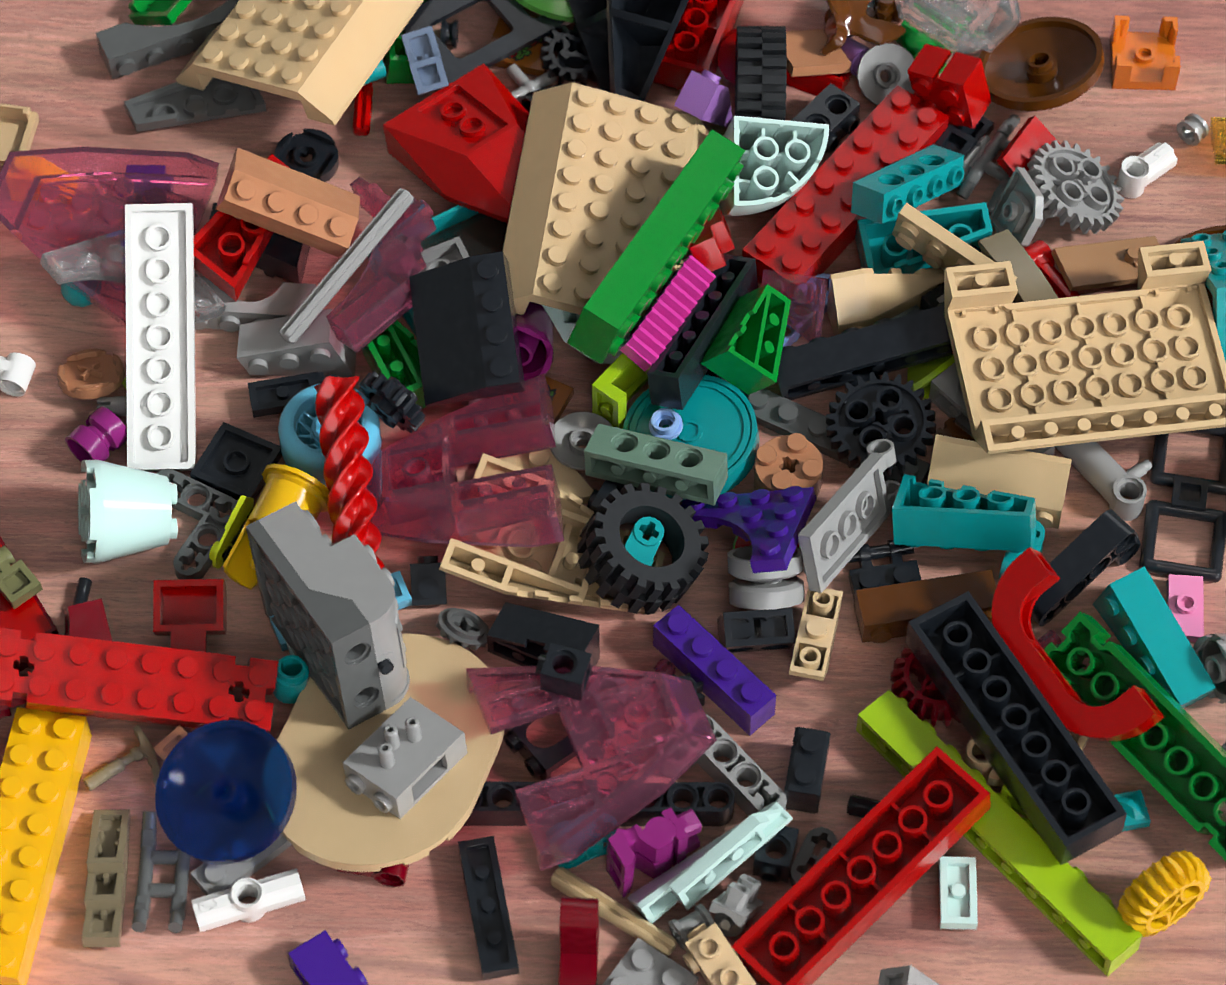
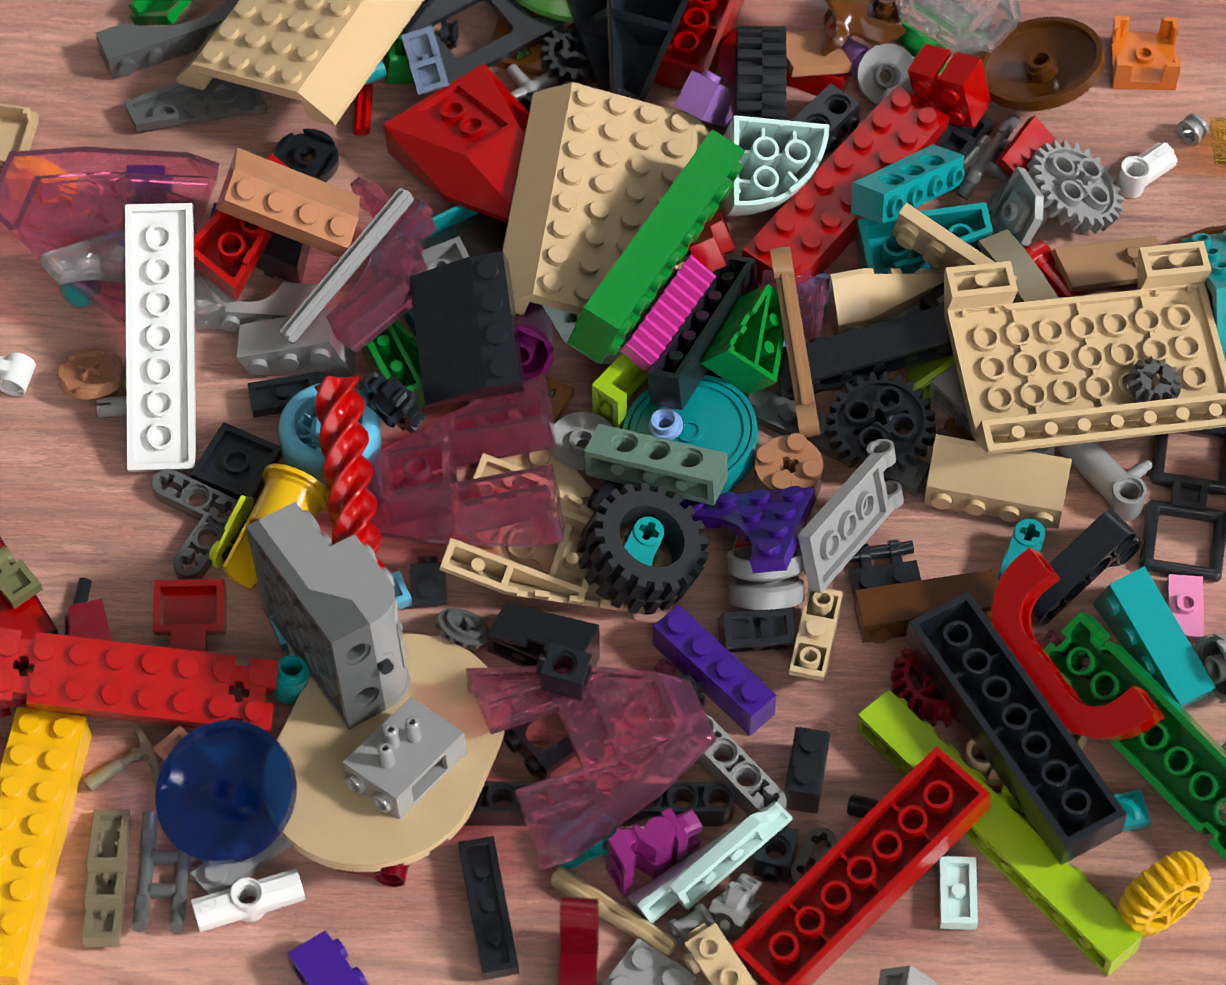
magenta wheel [65,406,127,463] -> none
light aqua cone [78,460,178,563] -> none
teal wedge [892,474,1037,553] -> none
none -> medium nougat piece [770,246,821,438]
none -> dark grey gear [1127,356,1182,402]

